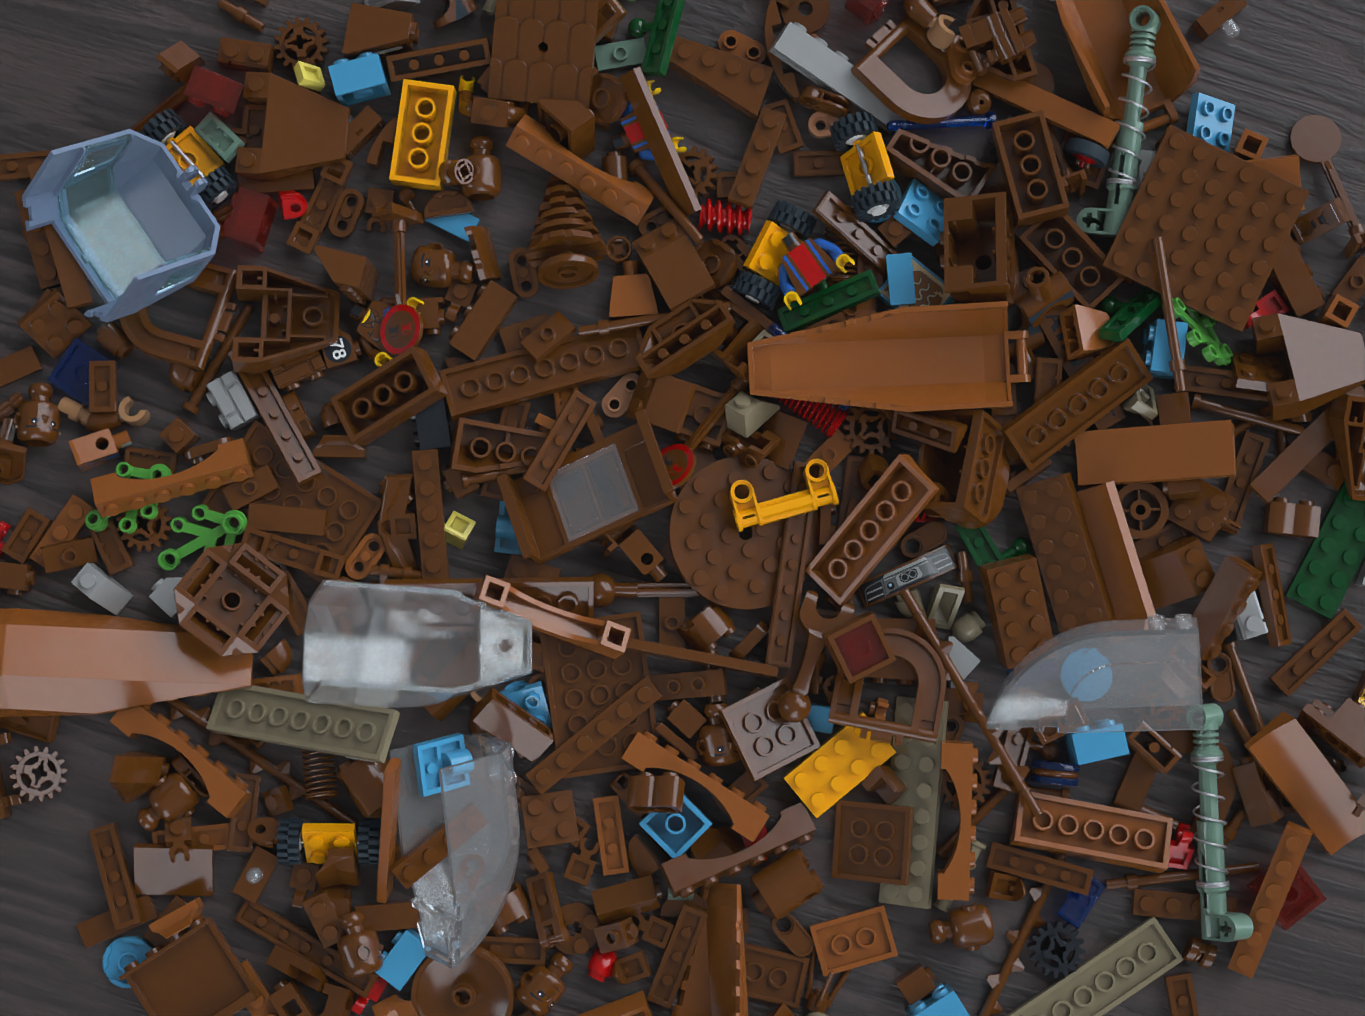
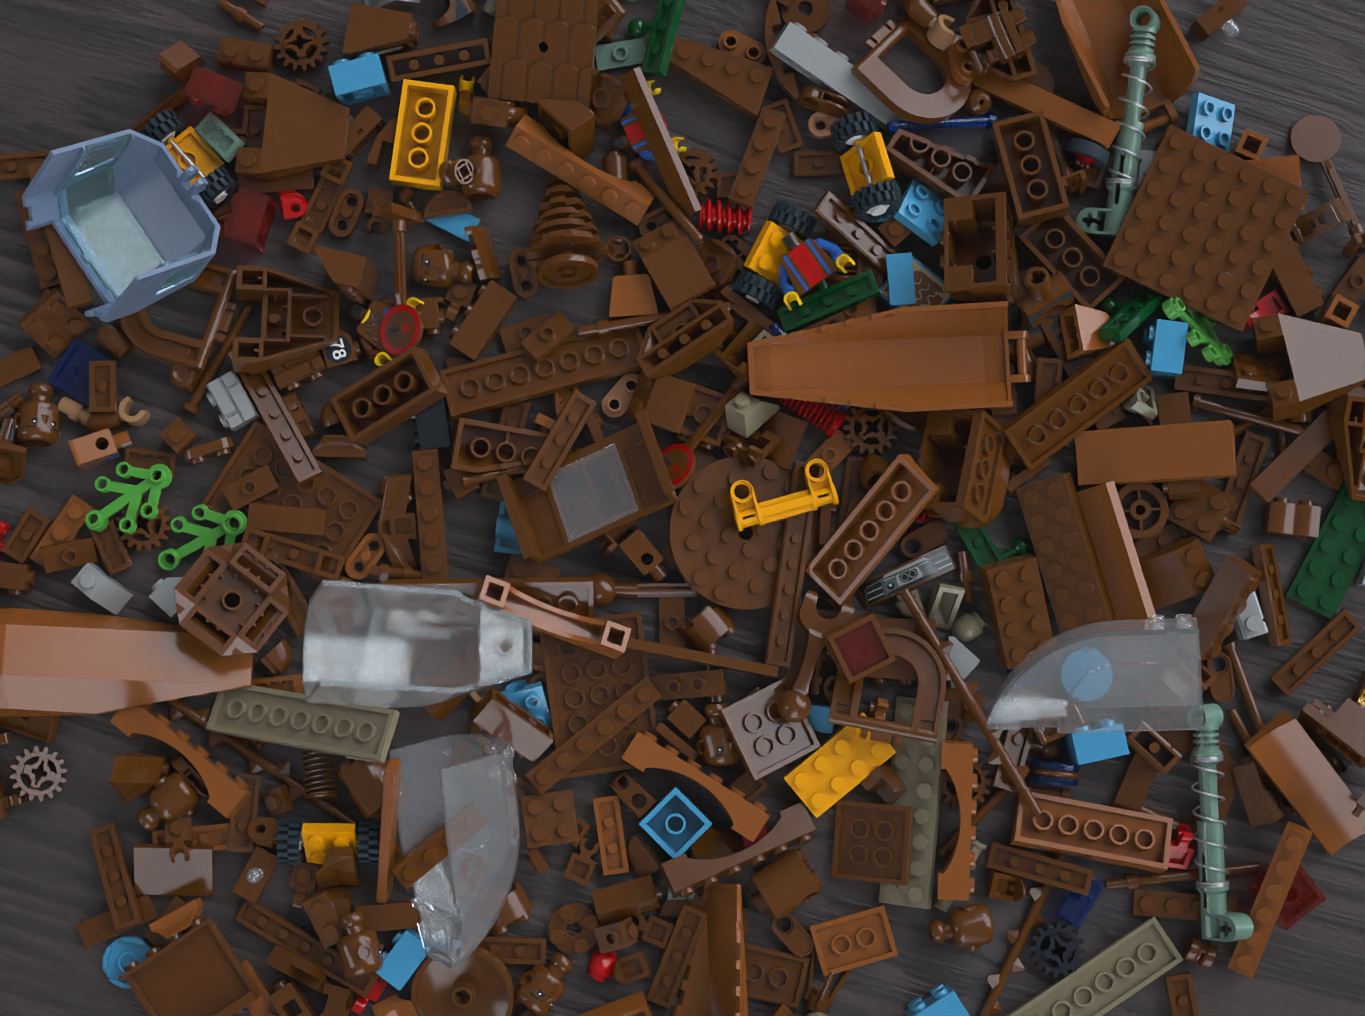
dark orange arch [90,438,254,518] -> none
light yellow plate [294,61,326,92] -> none
dark azure plate [412,733,473,797] -> none
light yellow slope [445,511,476,549] -> none
reddish brown plate [526,871,570,950] -> none
reddish brown brick [627,772,685,813] -> none
reddish brown beam [729,620,769,659] -> none
reddish brown slope [891,411,968,453] -> none
reddish brown brick [894,963,936,1005] -> none
reddish brown bar [1152,236,1186,392] -> none
reddish brown bar [1223,809,1247,846] -> none

